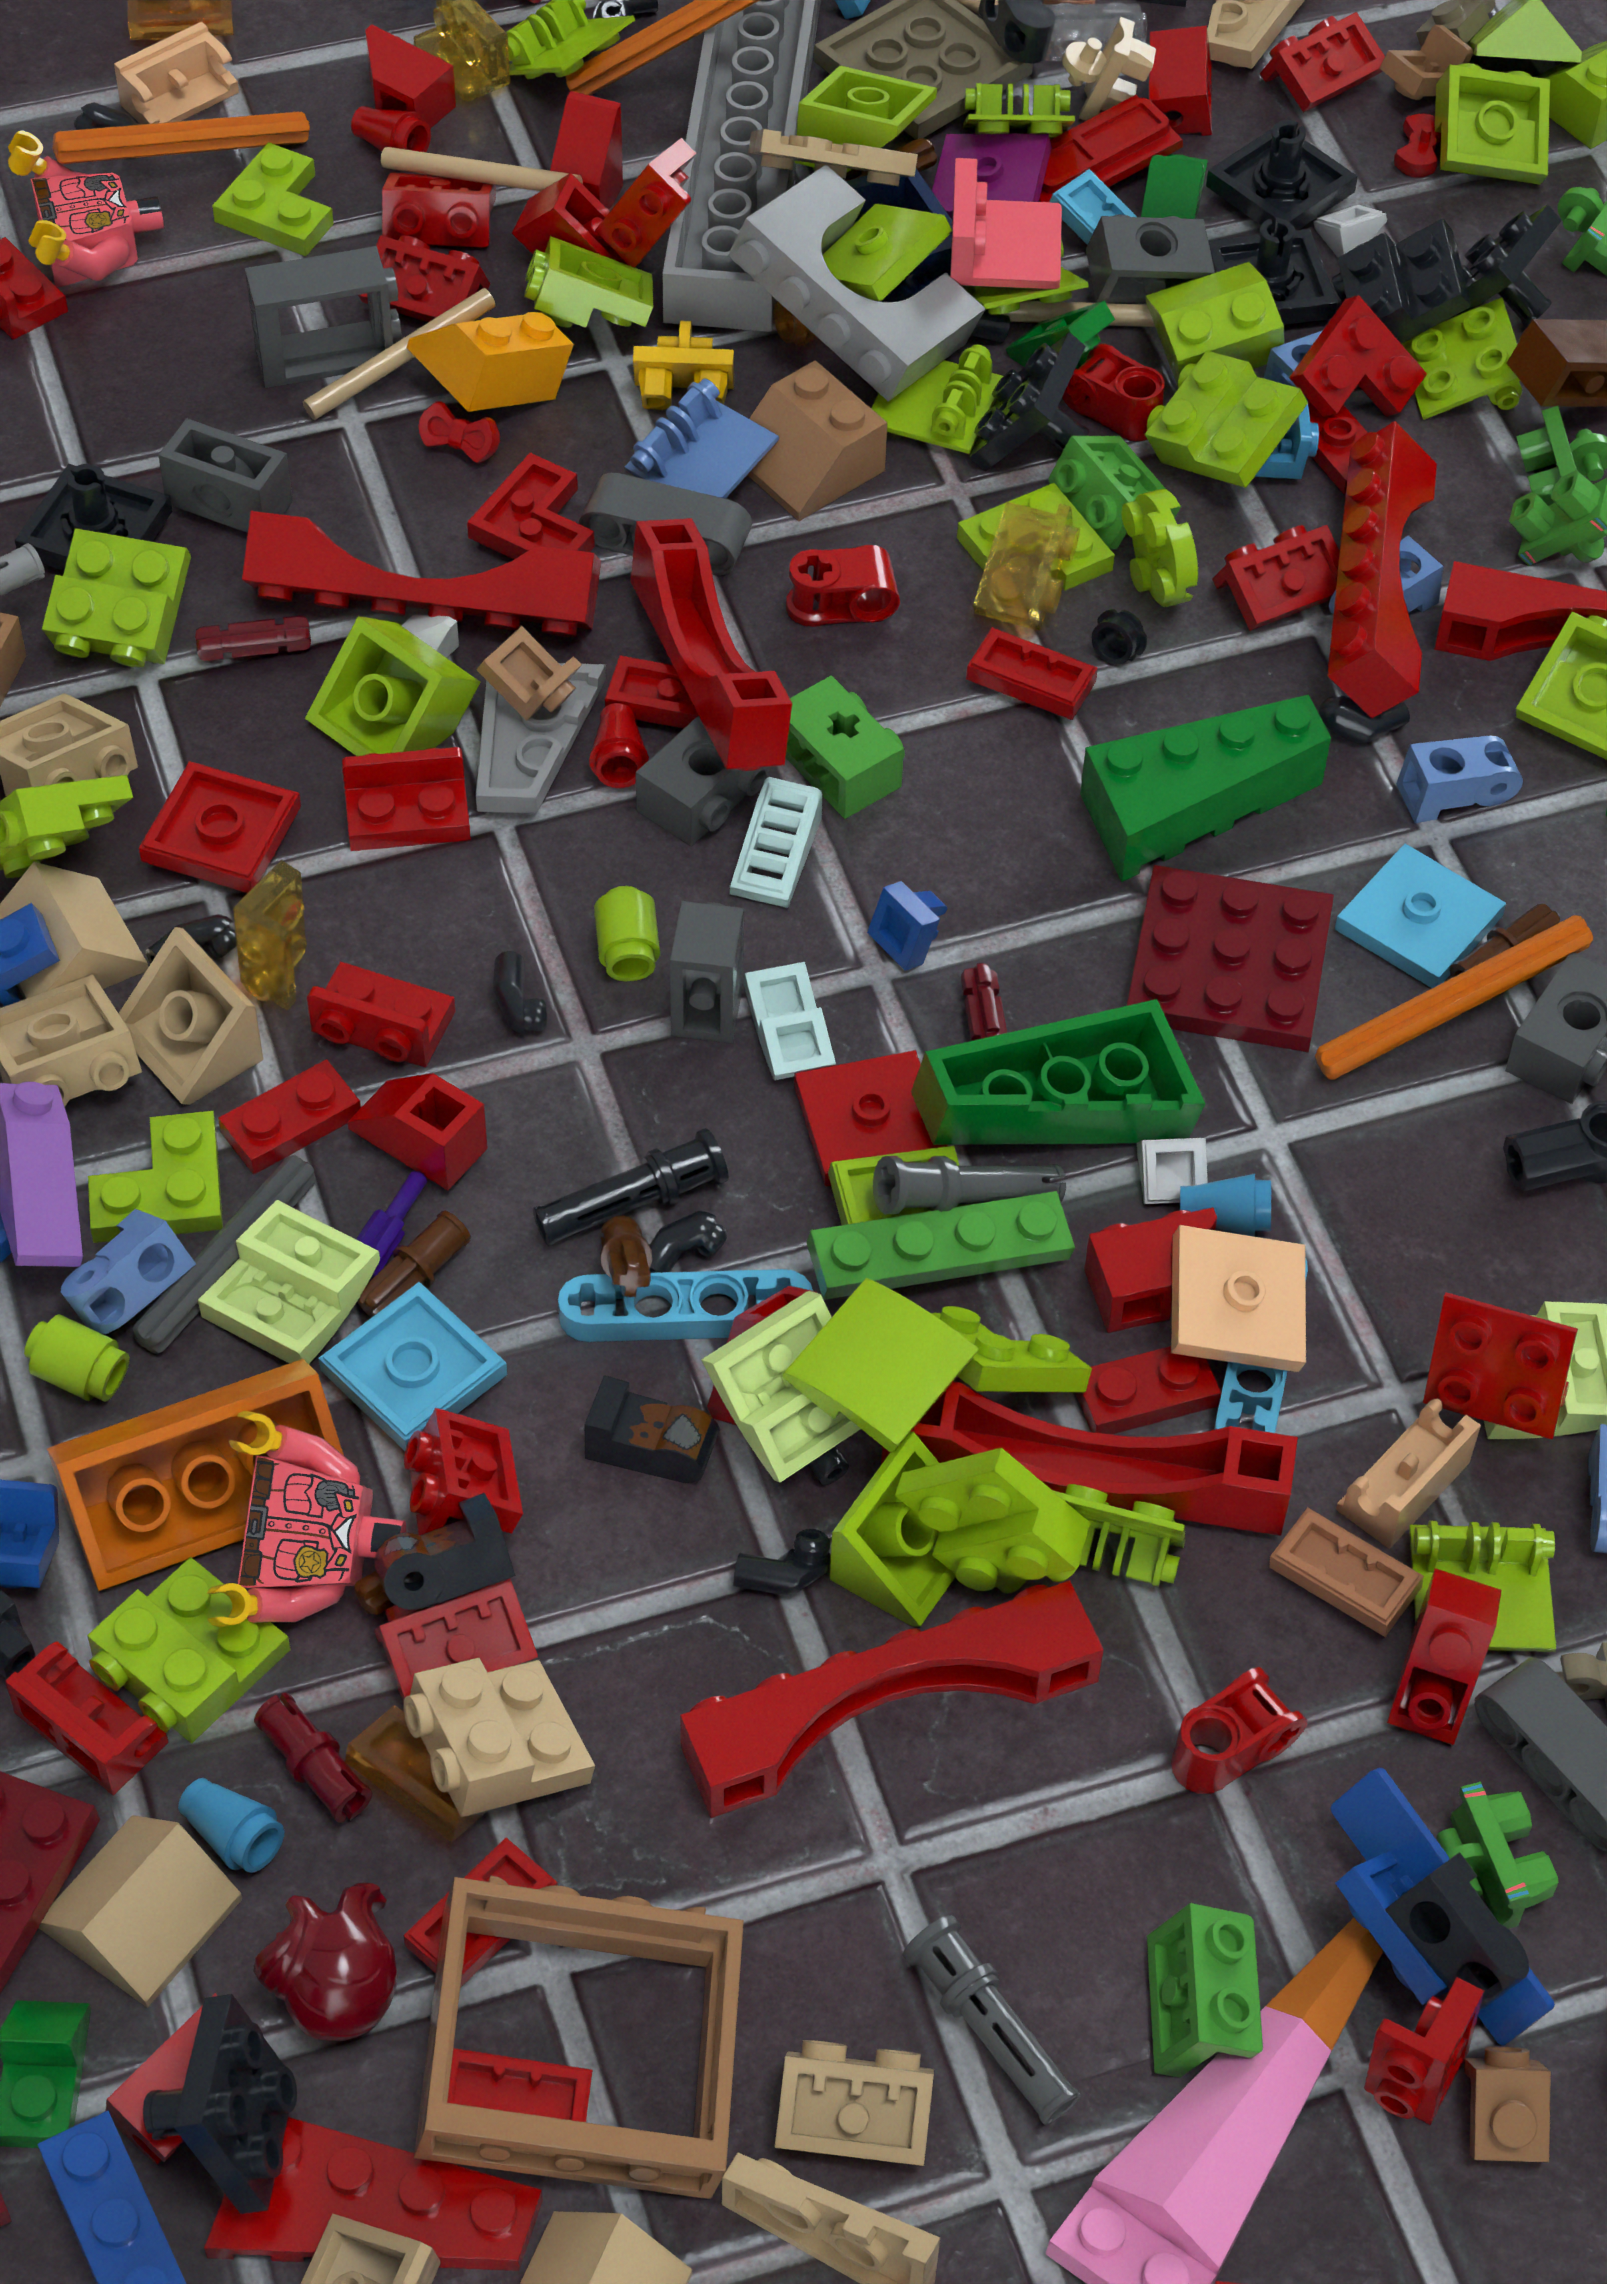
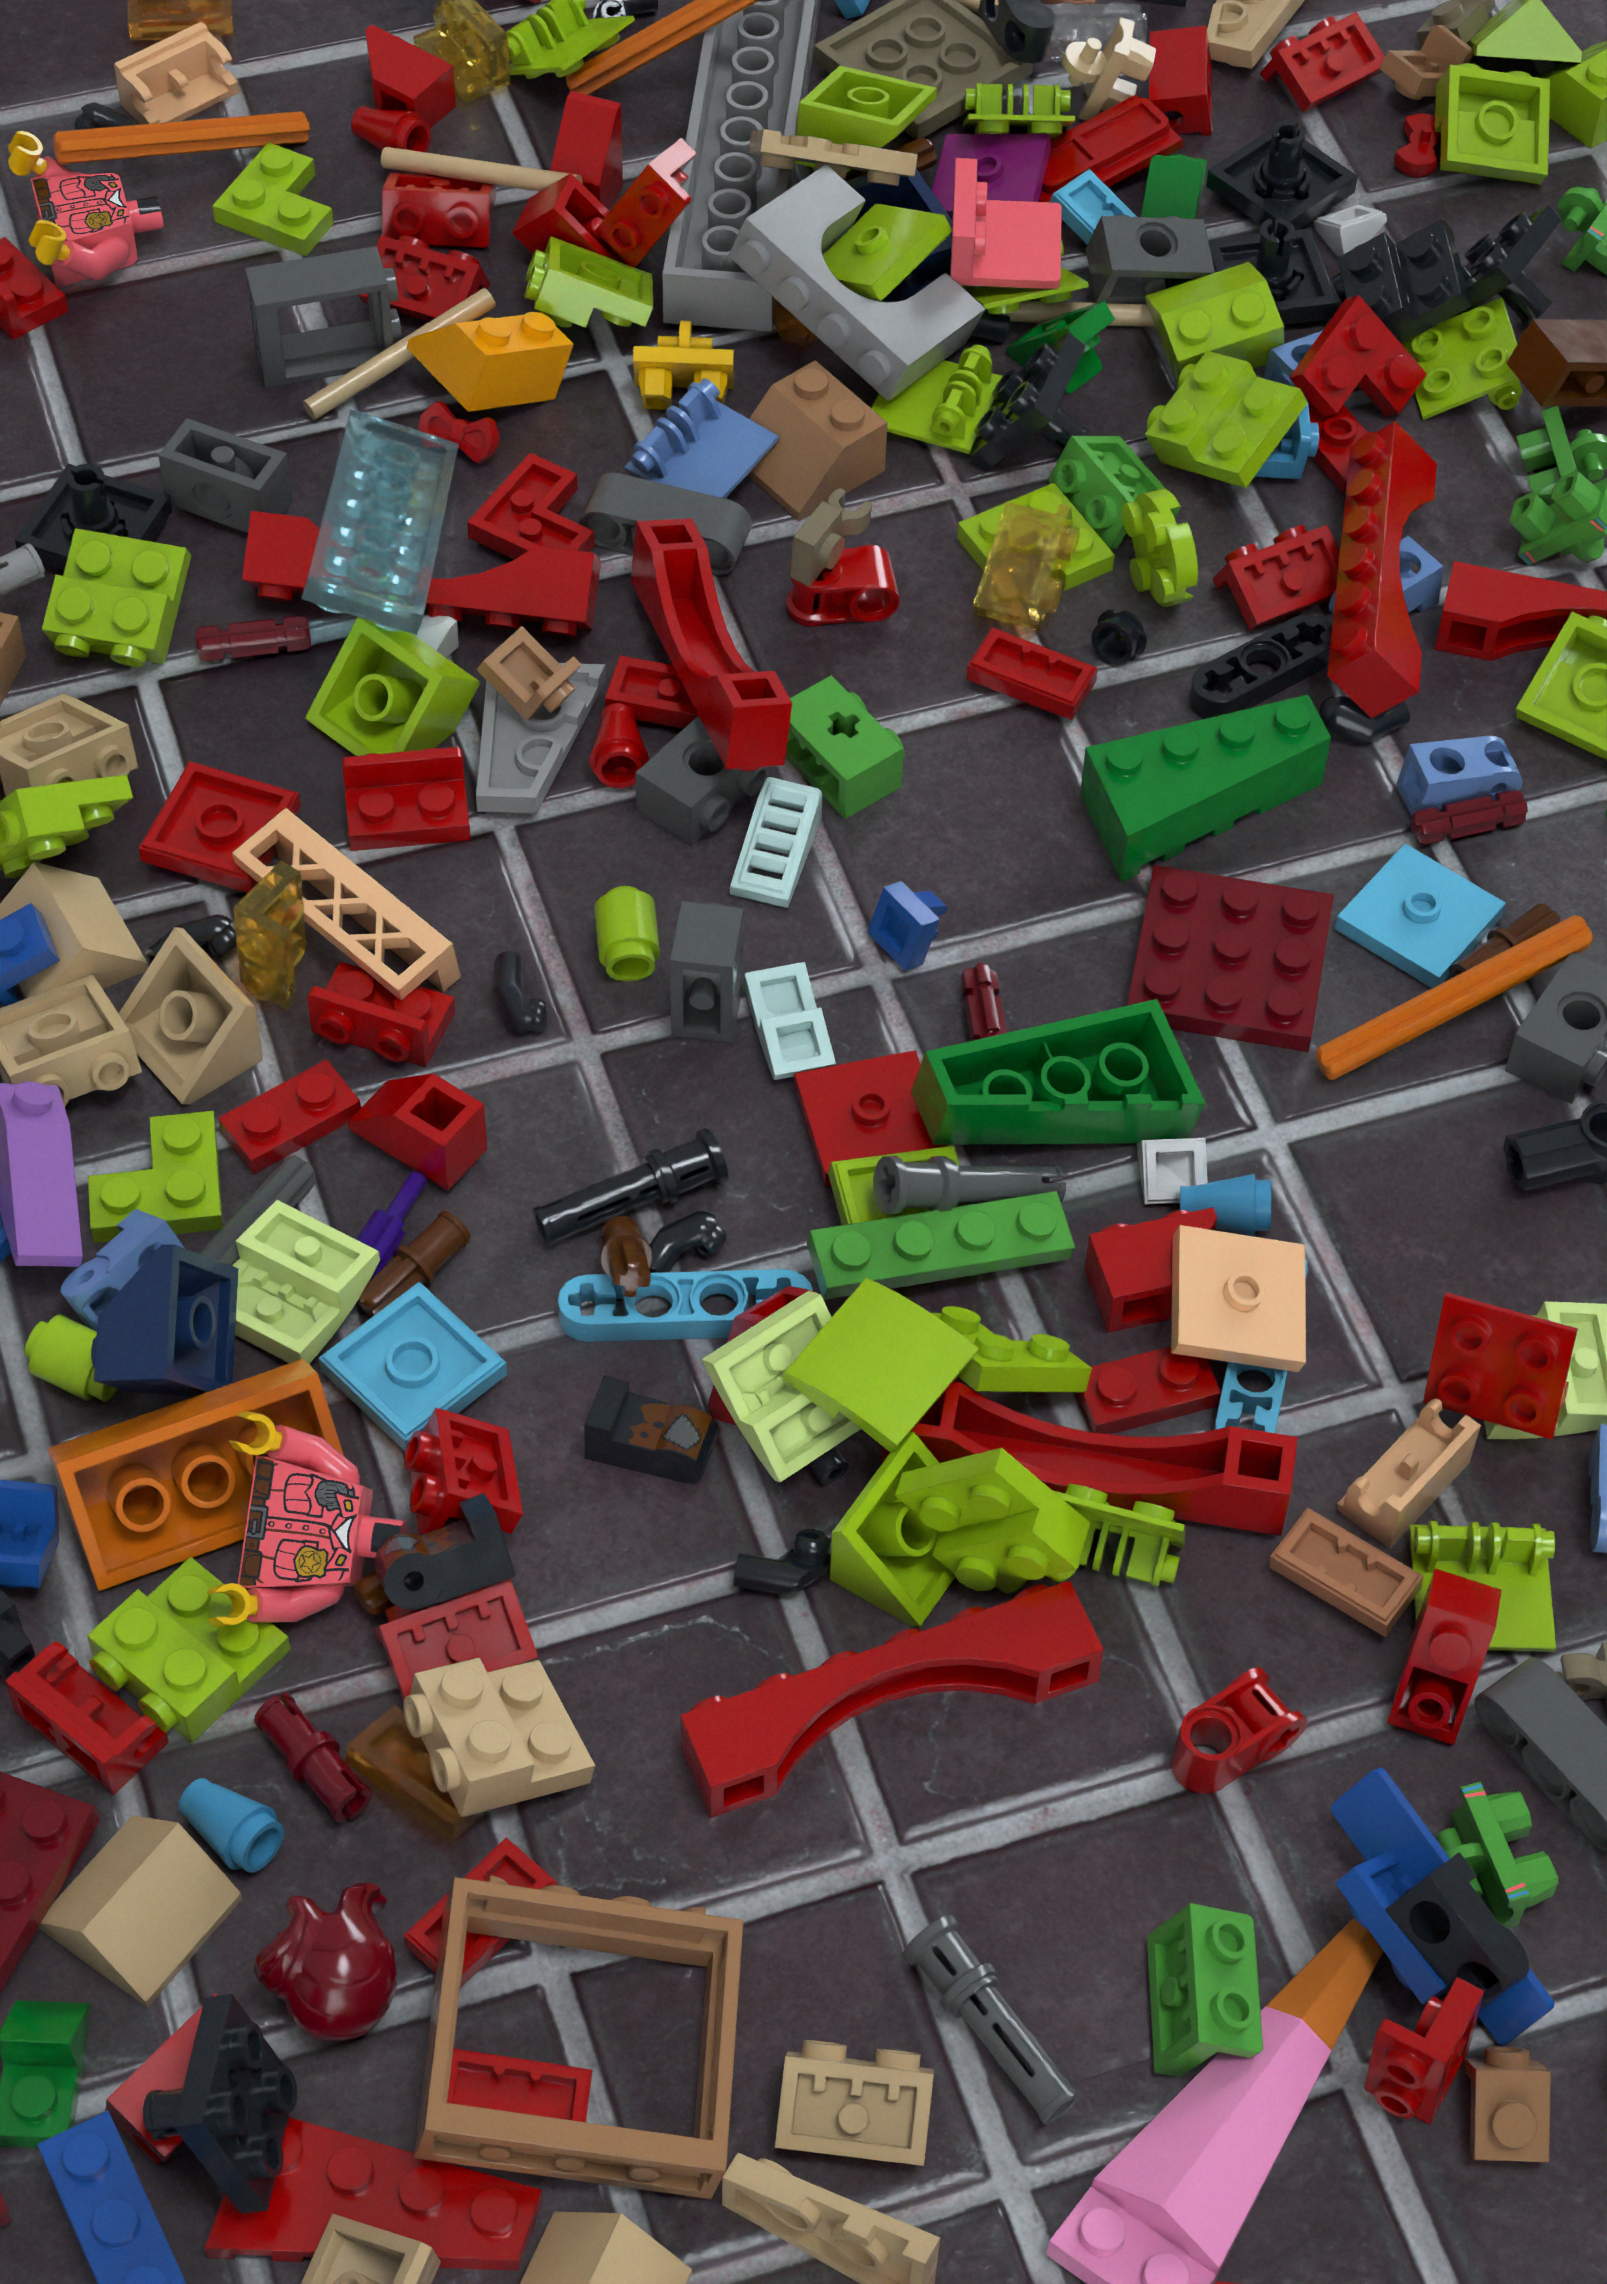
red piece [1062,344,1165,441] -> none
none -> dark blue slope [91,1244,239,1397]
none -> light nougat fence [232,808,461,1000]
none -> clear light blue plate [301,409,459,635]
none -> dark tan plate [790,488,872,586]
none -> black beam [1189,615,1332,719]
none -> dark red axle [1410,789,1528,845]

